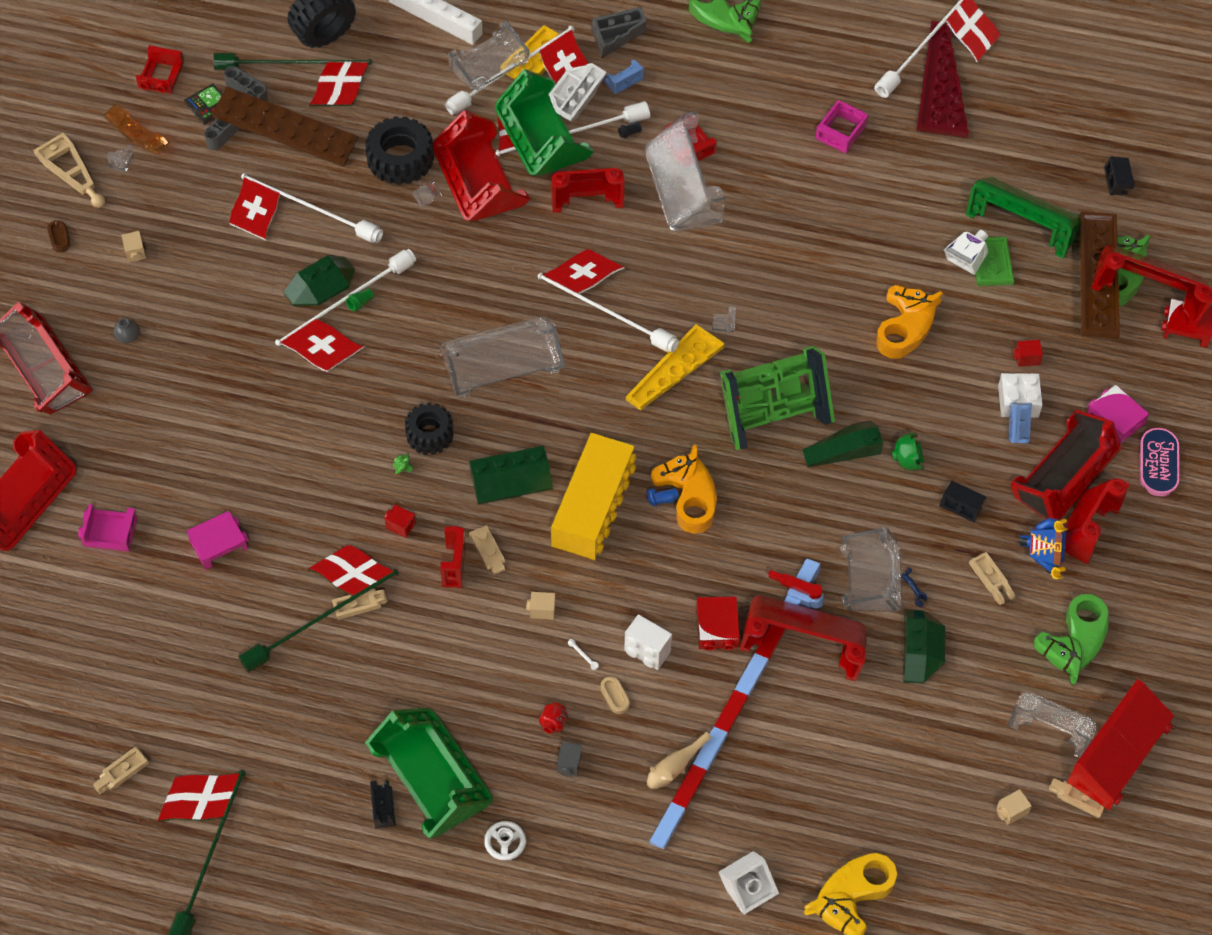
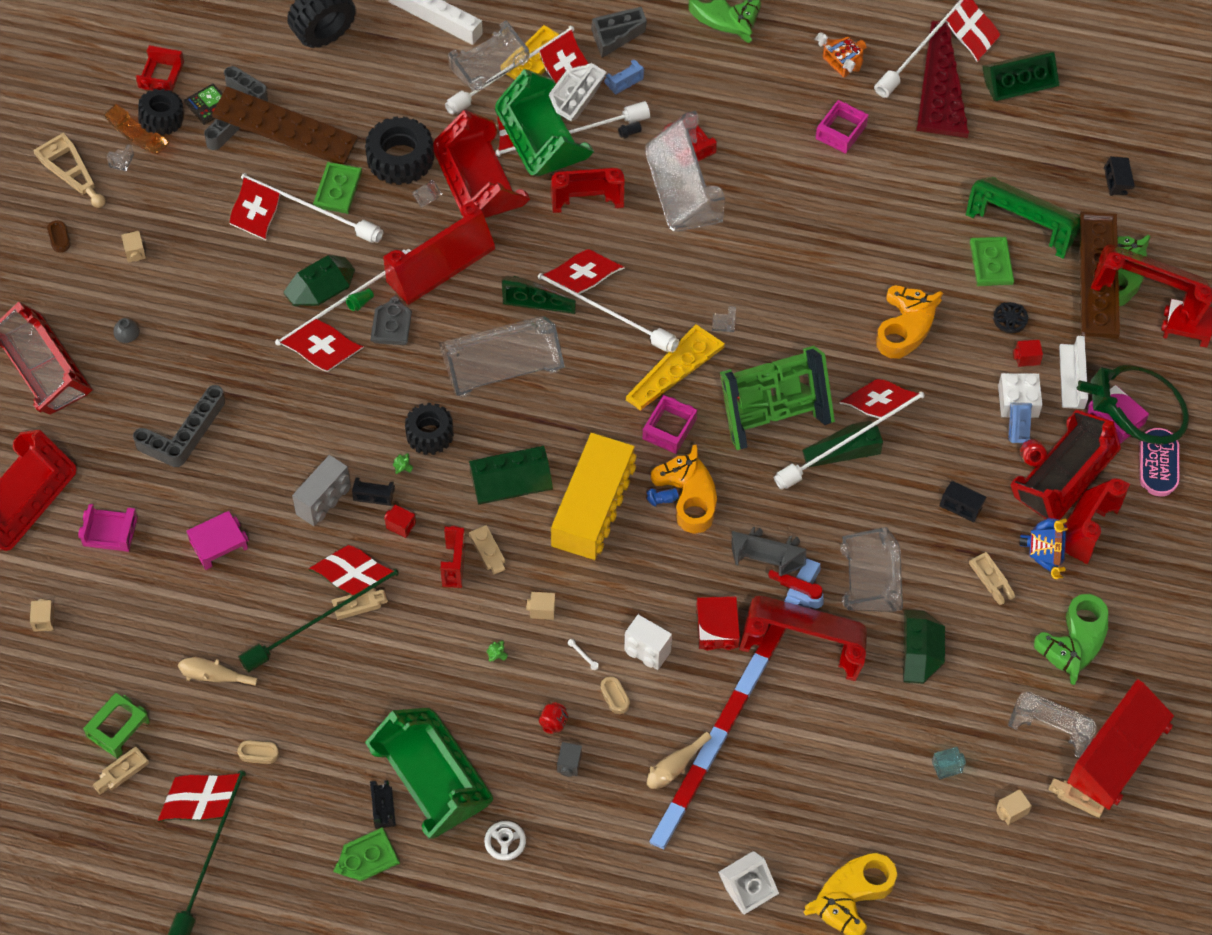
flag [213,53,373,106] -> none
green cylinder [892,432,924,471] -> none
dark blue piece [901,568,927,607] -> none
white torso [944,230,988,275] -> none
none -> tan brick [30,599,55,632]
none -> bright green panel [83,693,150,759]
none -> dark grey beam [133,385,225,467]
none -> black tyre [138,89,183,136]
none -> tan piece [178,656,257,686]
none -> tan tile [238,741,279,764]
none -> light grey brick [292,455,351,526]
none -> bright green tile [313,162,362,214]
none -> bright green tile [333,827,400,881]
none -> black hinge [352,477,395,506]
none -> dark grey tile [370,295,412,345]
none -> red windscreen [383,200,495,305]
none -> bright green plant [487,641,508,662]
none -> dark green wedge [502,276,576,314]
none -> dark pink window [642,395,697,454]
none -> dark grey hose [732,527,806,576]
none -> flag [773,379,925,490]
none -> torso [815,32,866,78]
none -> clear light blue brick [932,747,966,780]
none -> dark green slope [982,50,1060,101]
none -> black wheel [993,302,1028,333]
none -> red head [1020,439,1047,467]
none -> white panel [1059,336,1088,409]
none -> dark green brick [1077,365,1189,445]

